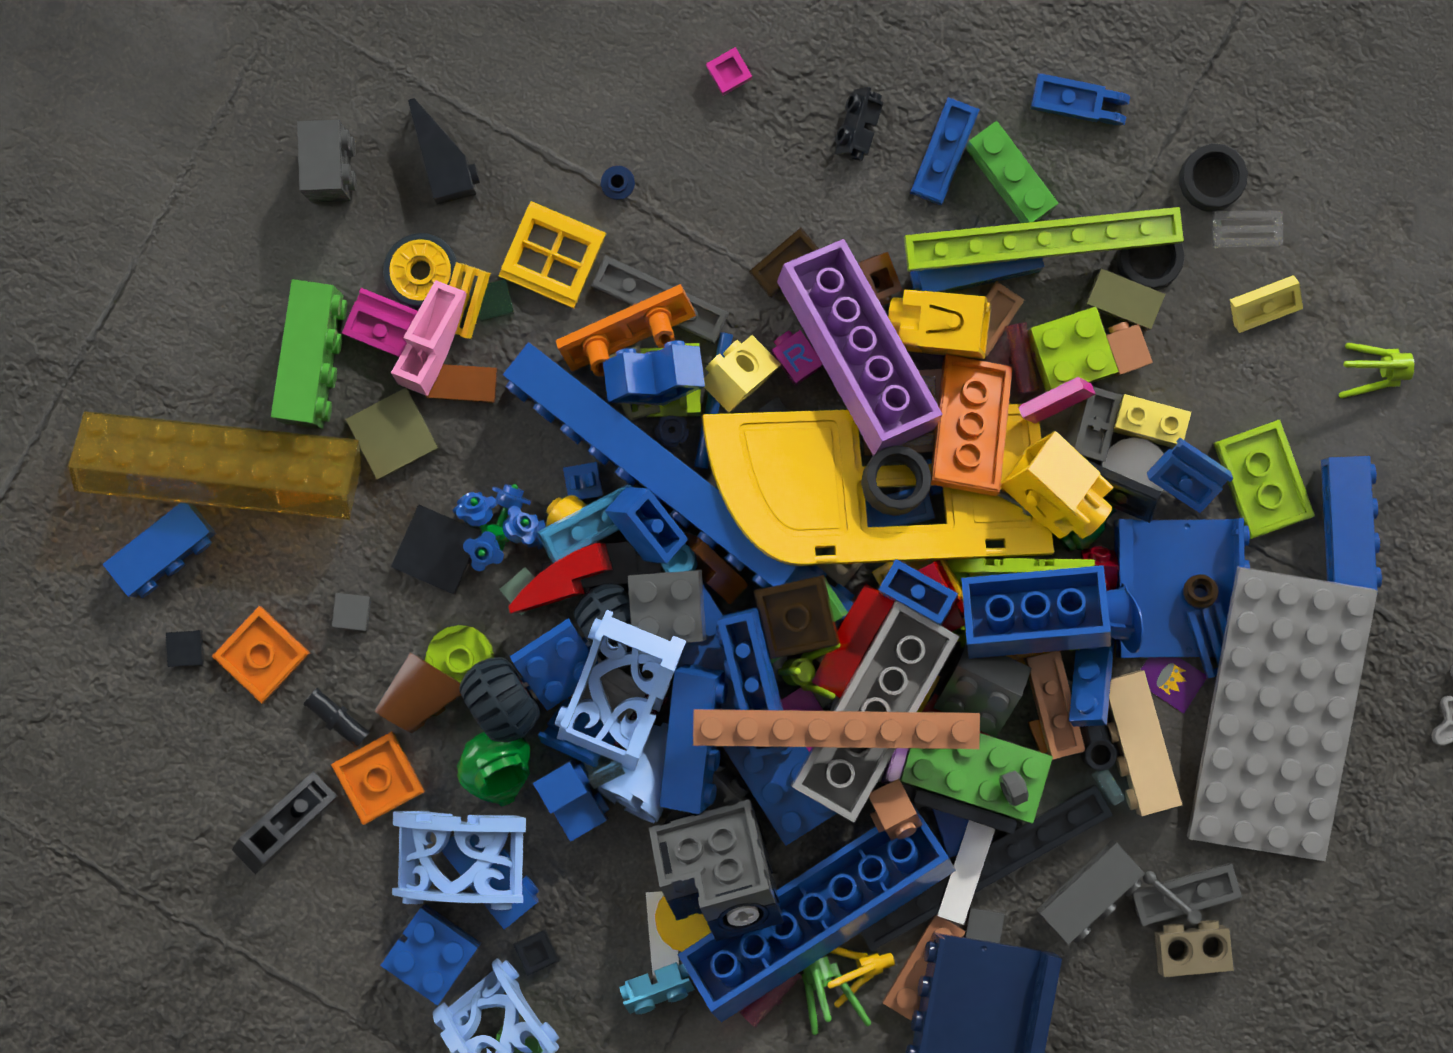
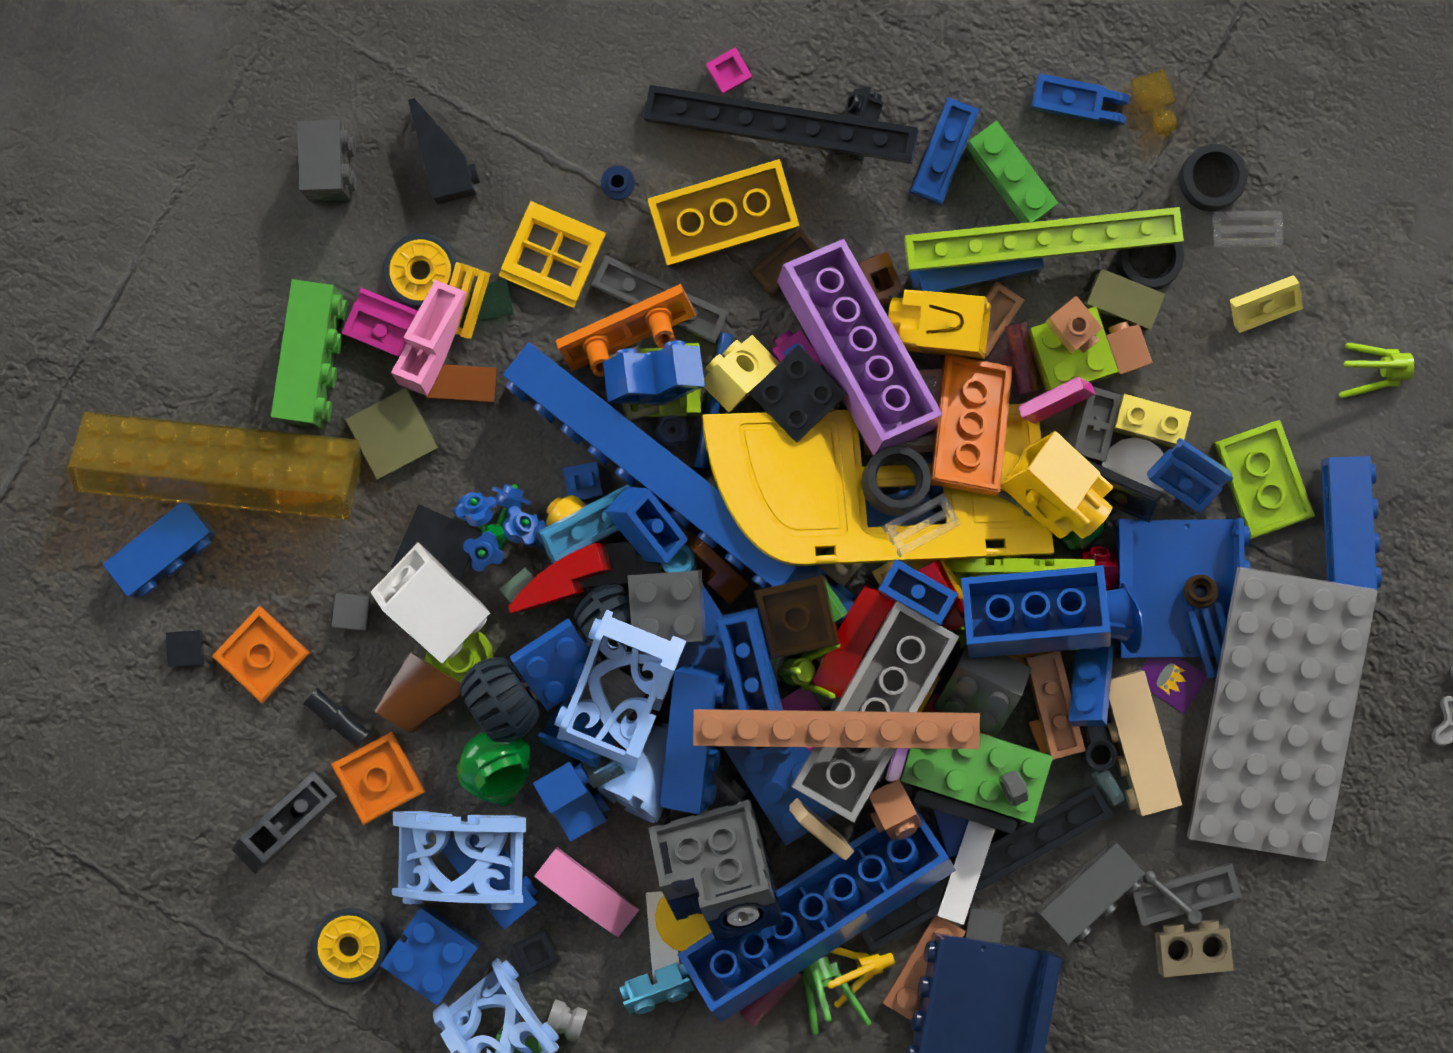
none -> yellow wheel [311,908,387,985]
none -> white slope [371,542,490,663]
none -> bright pink slope [534,847,640,937]
none -> light grey wheel [547,999,588,1043]
none -> black plate [643,85,919,164]
none -> yellow brick [647,159,800,266]
none -> black hinge [749,345,847,443]
none -> tan tile [789,798,854,860]
none -> clear tile [882,493,961,558]
none -> nougat brick [1045,296,1103,354]
none -> clear yellow plate [1130,69,1178,137]

